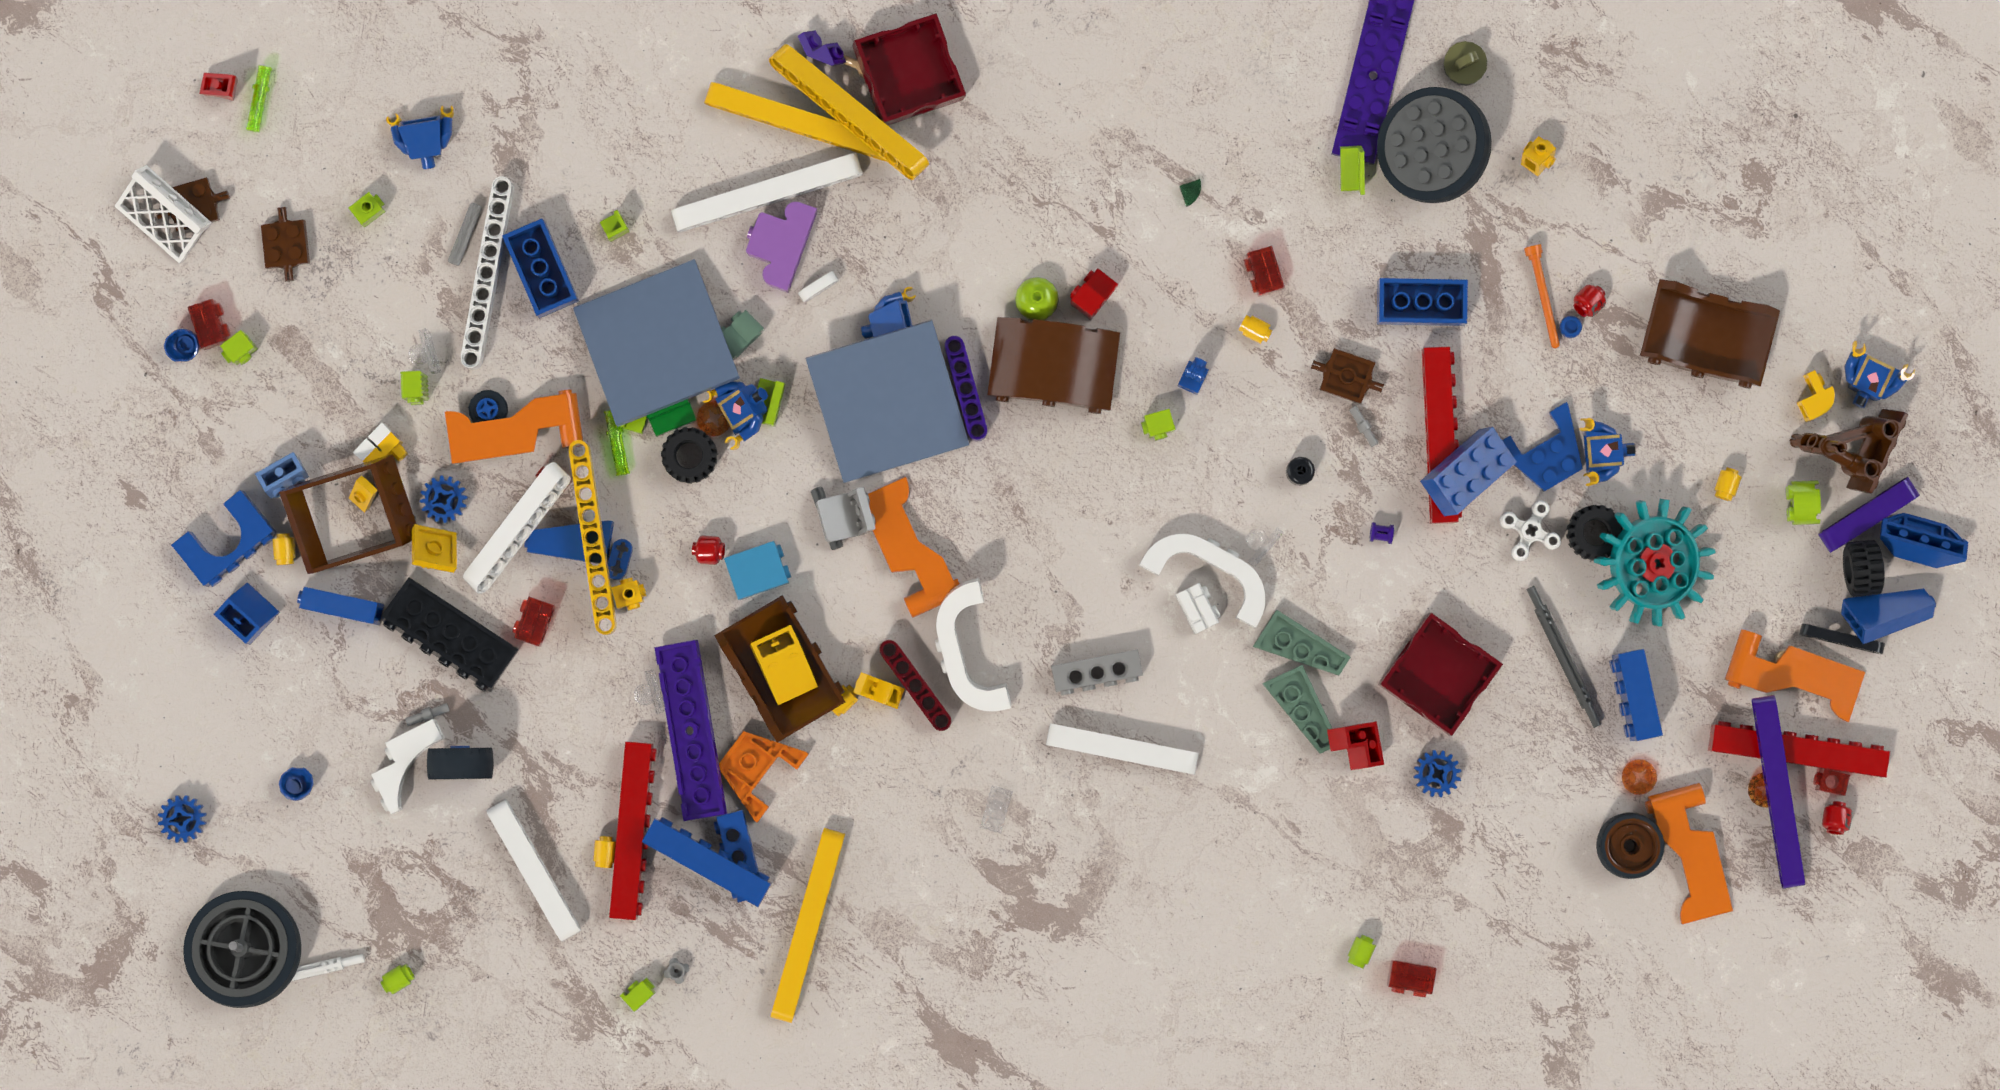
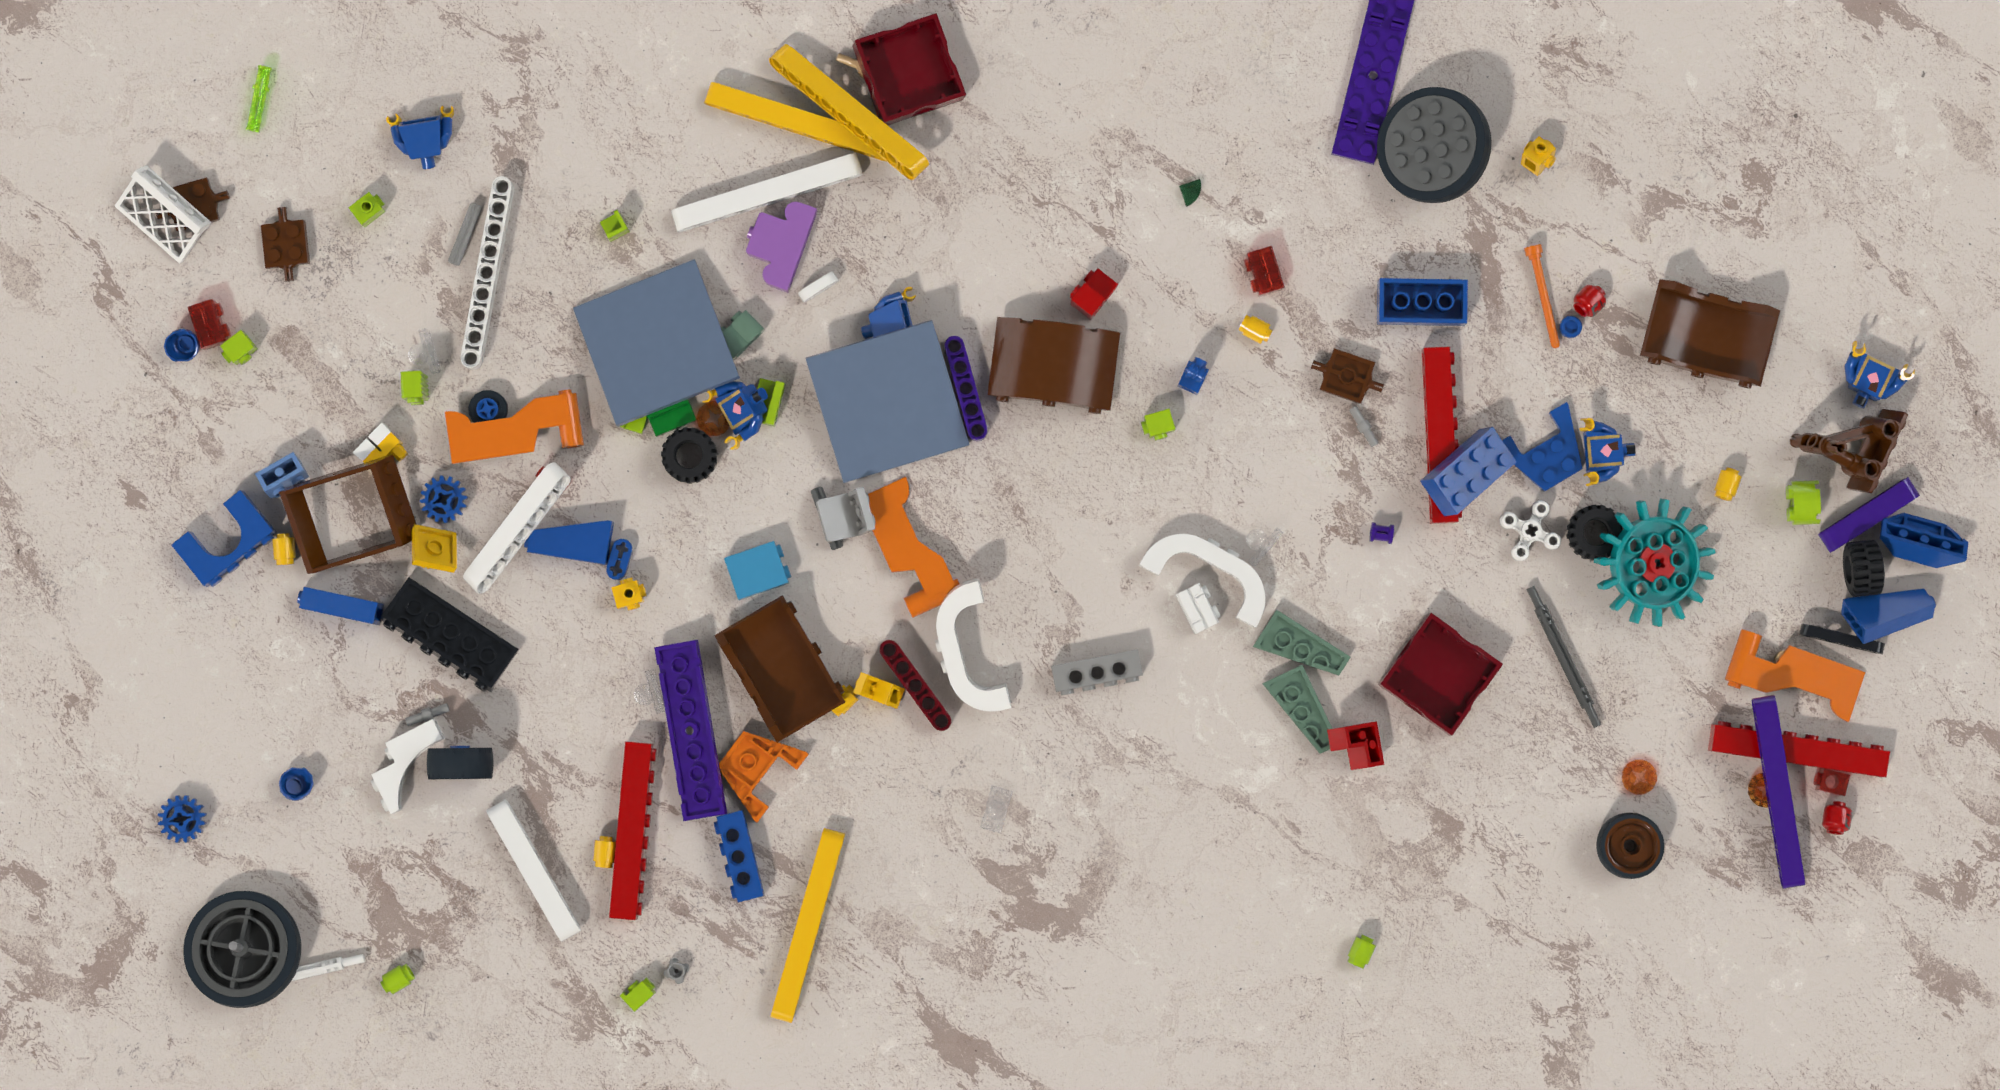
red slope [199,73,238,101] -> none
blue slope [213,583,280,645] -> none
yellow plate [349,475,378,513] -> none
blue brick [502,218,579,319] -> none
clear red brick [512,597,555,647] -> none
yellow beam [569,440,617,635] -> none
clear neon green pin [604,410,630,476] -> none
blue brick [642,817,772,907] -> none
red head [692,535,725,565] -> none
yellow slope [750,625,818,705] -> none
dark purple slope [798,30,846,66] -> none
lime cylinder [1015,277,1059,321] -> none
white beam [1046,723,1199,775] -> none
black head [1286,457,1315,486] -> none
lime panel [1340,146,1365,195] -> none
clear red brick [1387,960,1436,998] -> none
blue gear [1413,750,1462,797] -> none
olive tile [1443,41,1488,86] -> none
blue brick [1609,649,1663,741] -> none
orange door [1645,783,1733,924] -> none
yellow brick [1797,370,1835,422] -> none

